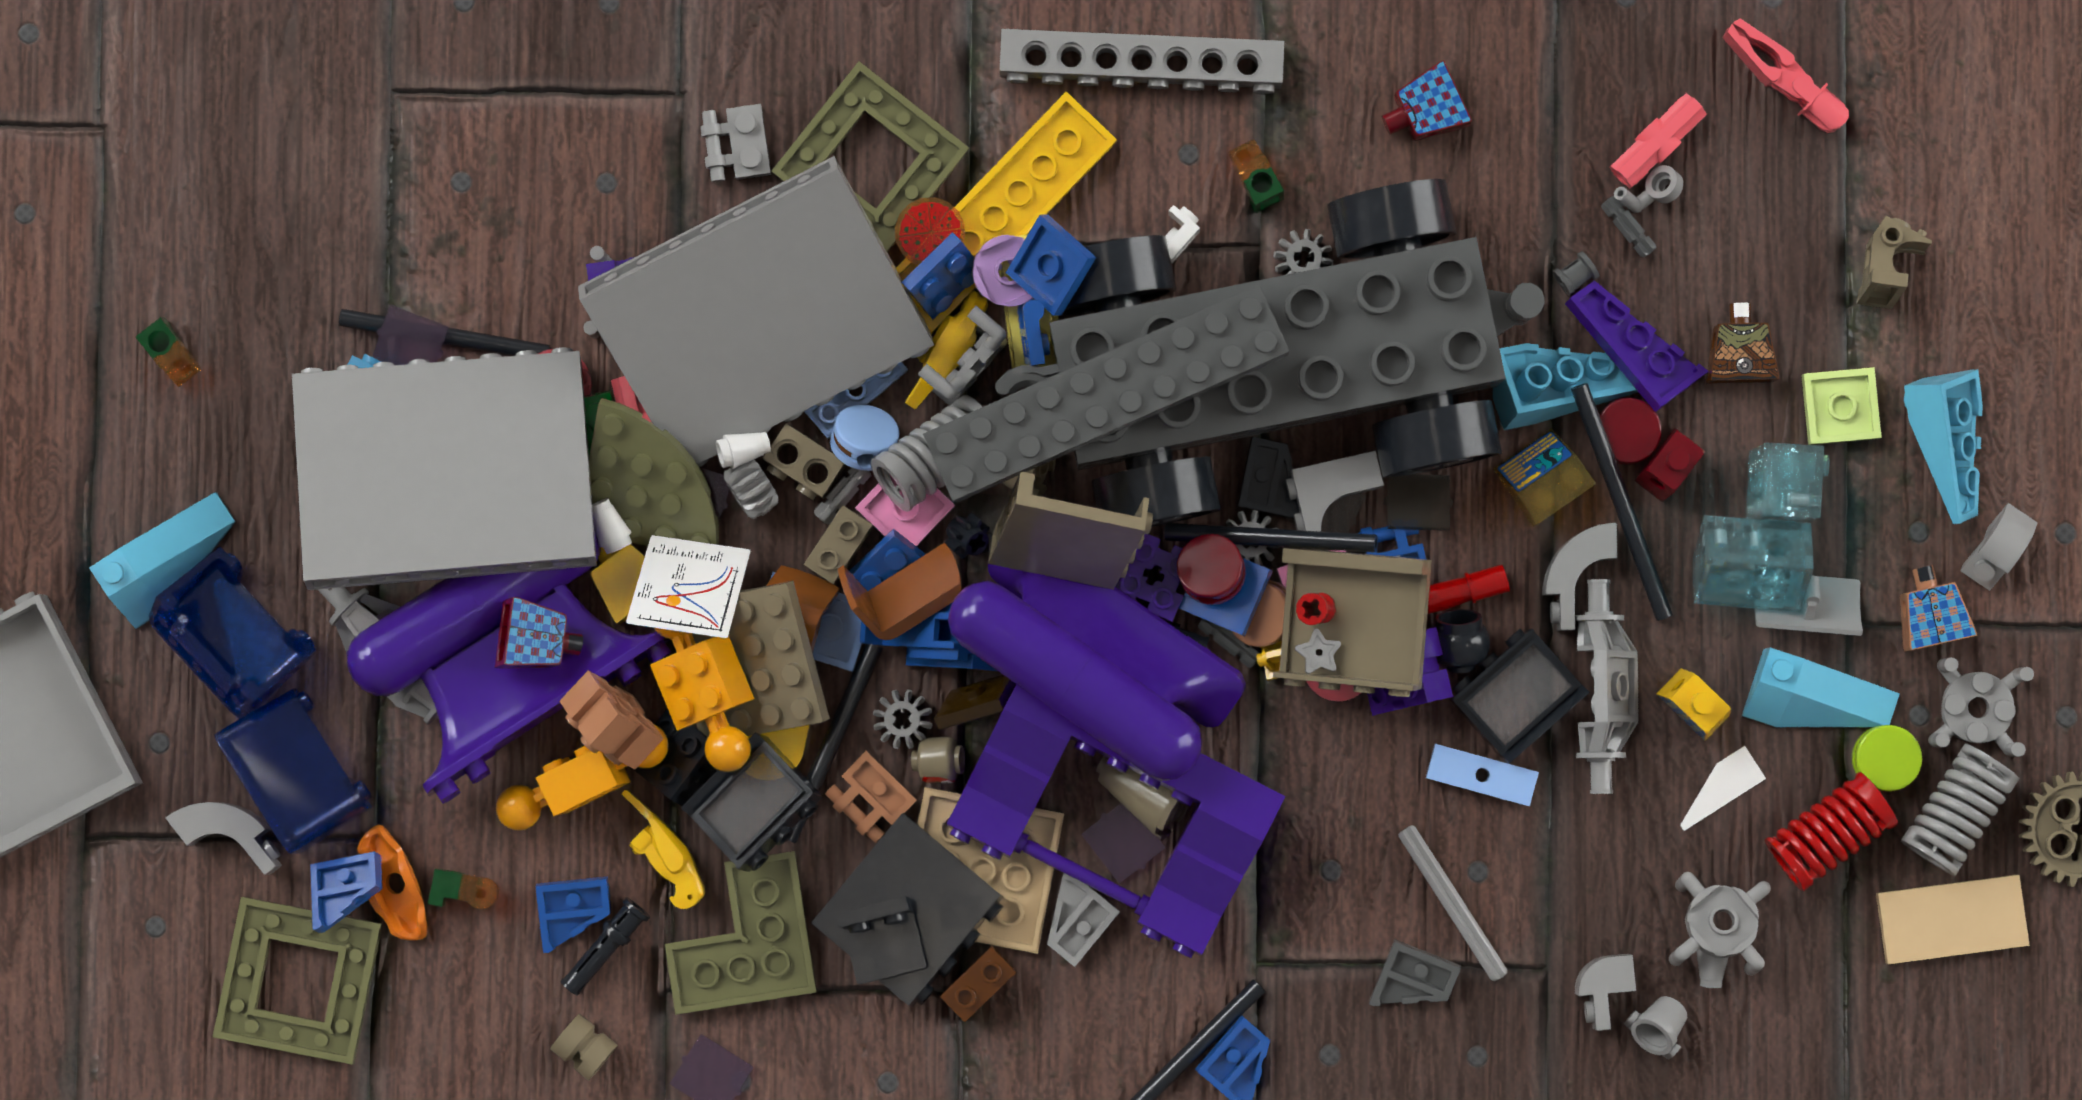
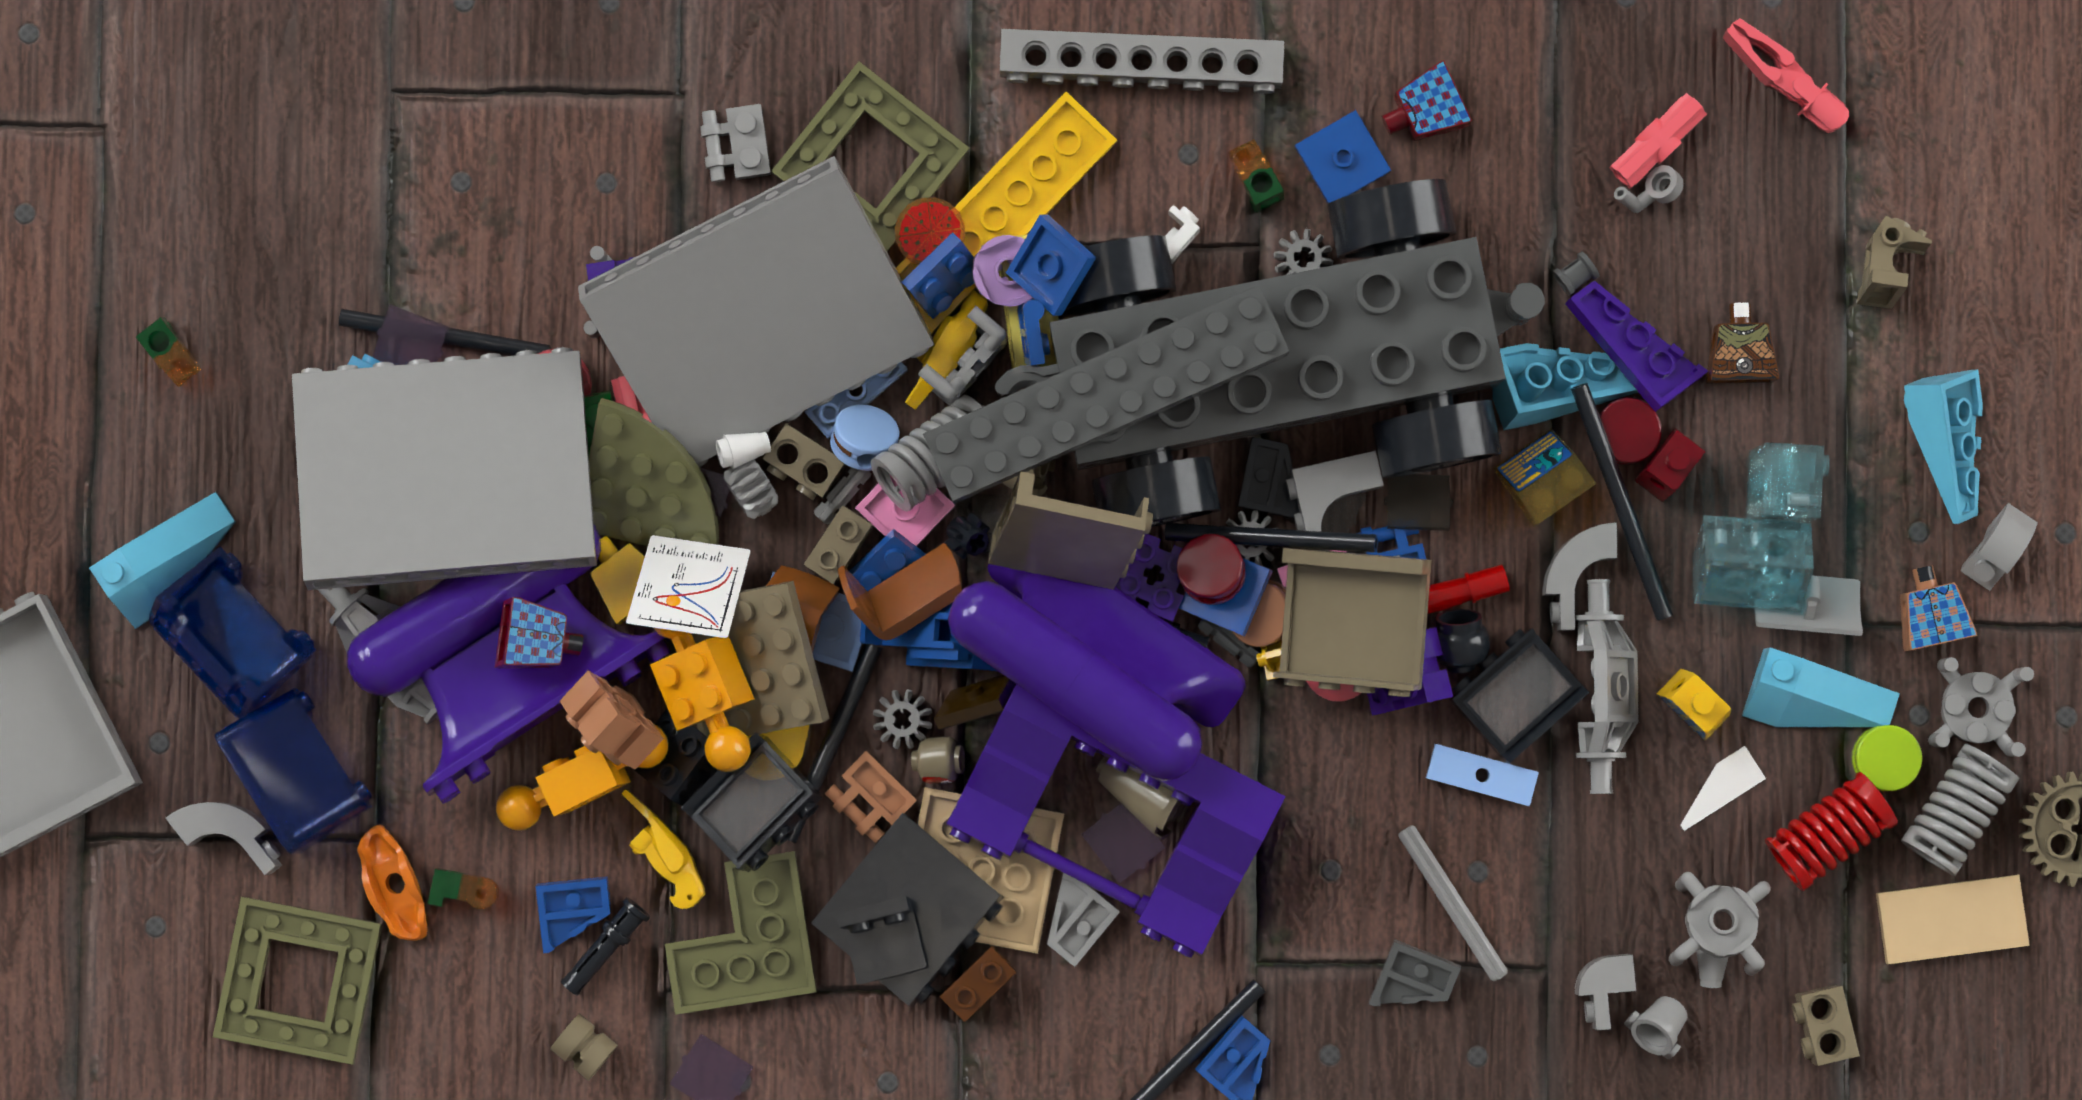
blue wing [310,851,382,933] -> none
white cone [592,498,632,554] -> none
light grey plate [1295,628,1341,674] -> none
red bush [1296,592,1336,625] -> none
dark grey axle [1601,196,1656,258] -> none
yellowish green plate [1801,367,1882,445] -> none
none -> blue plate [1294,110,1391,204]
none -> dark tan brick [1792,984,1860,1066]

